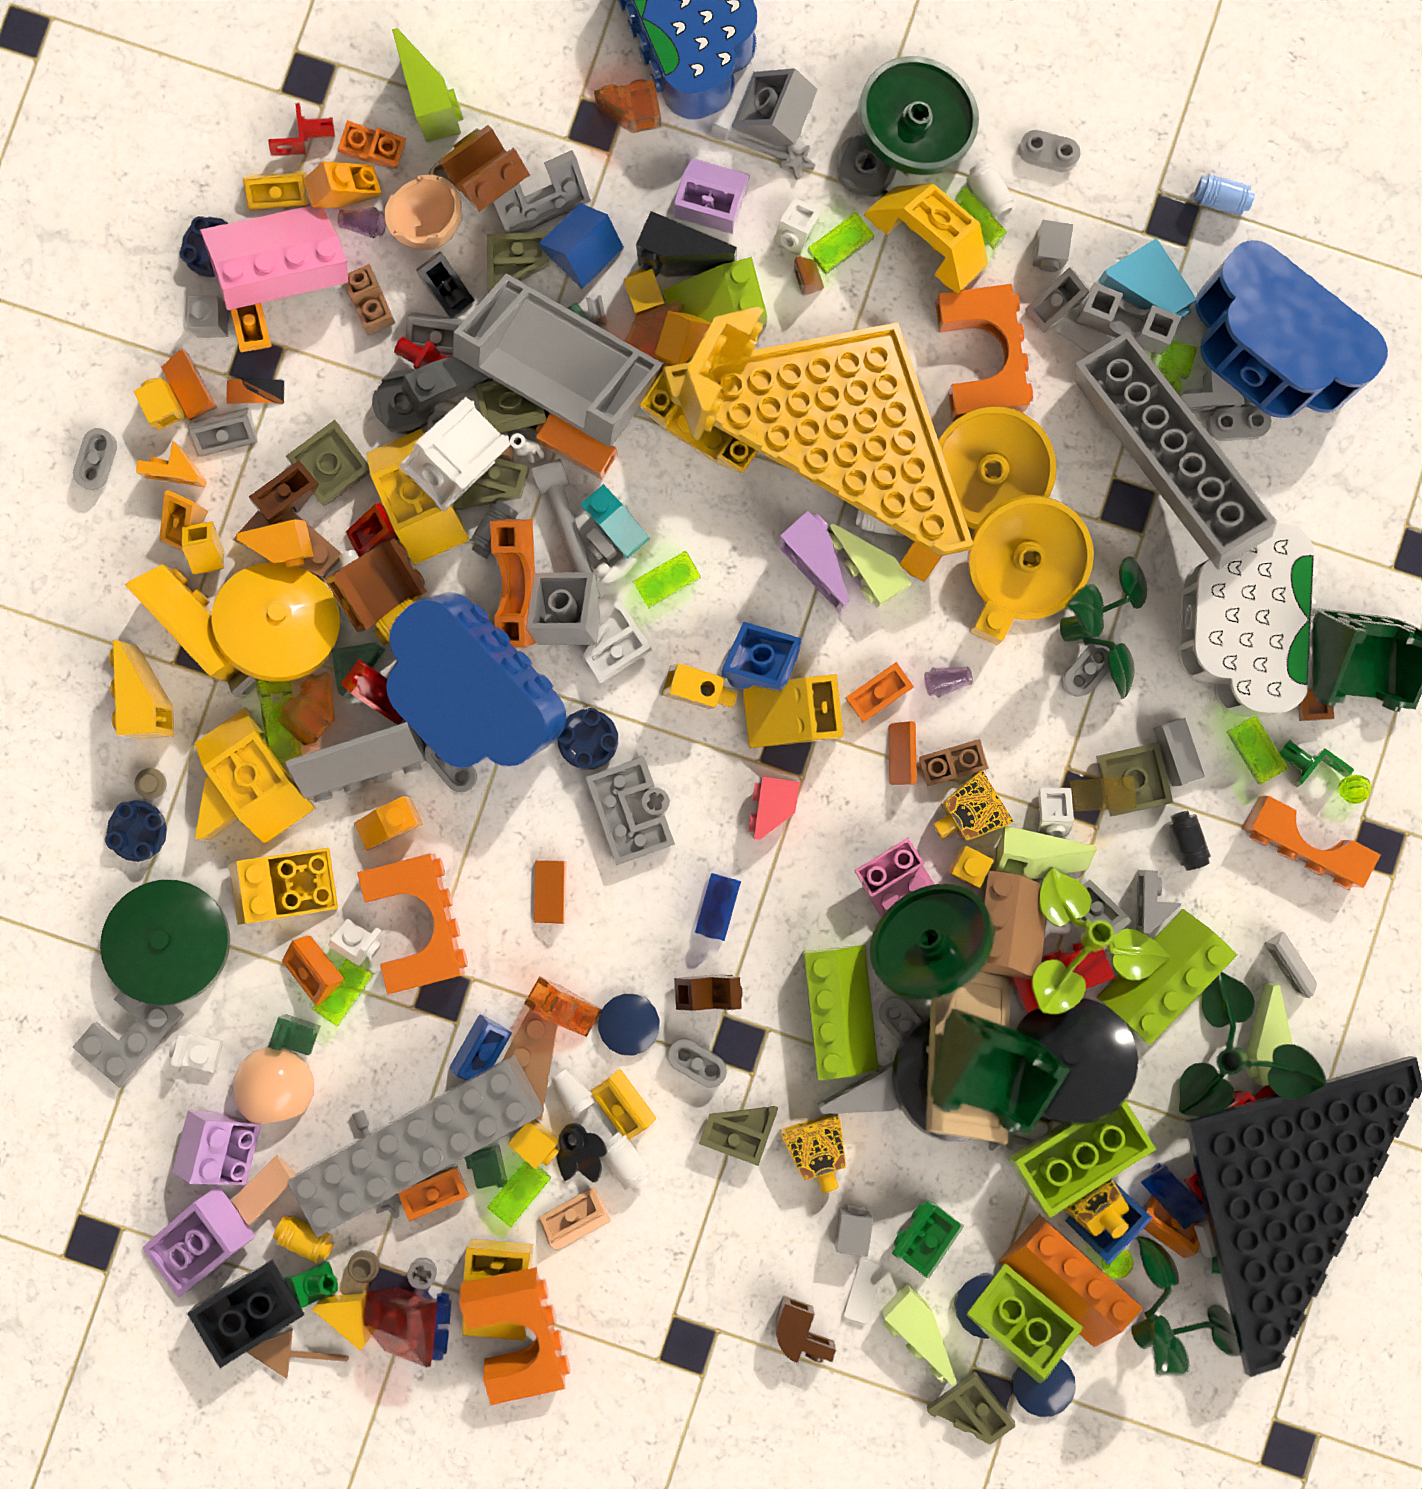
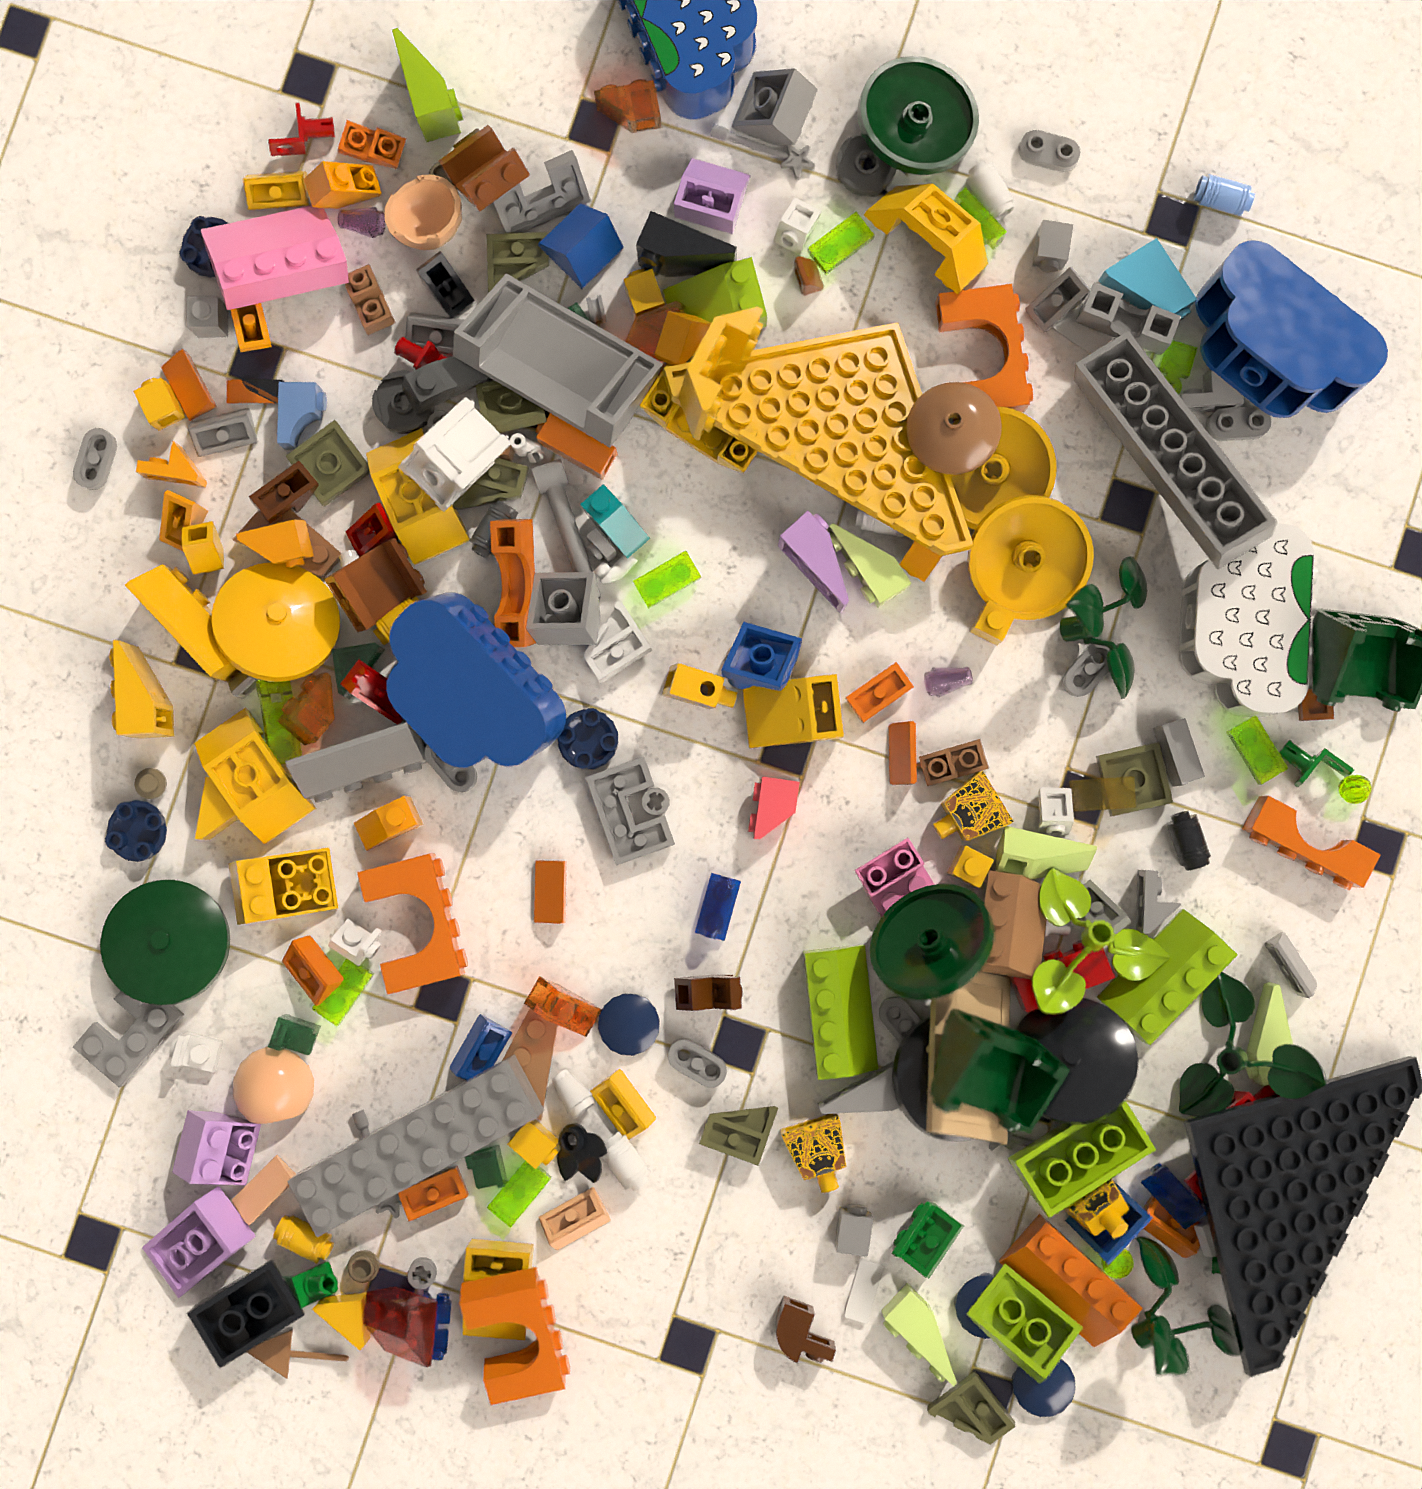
none -> medium blue arch [277,382,327,450]
none -> medium nougat dish [907,382,1002,475]

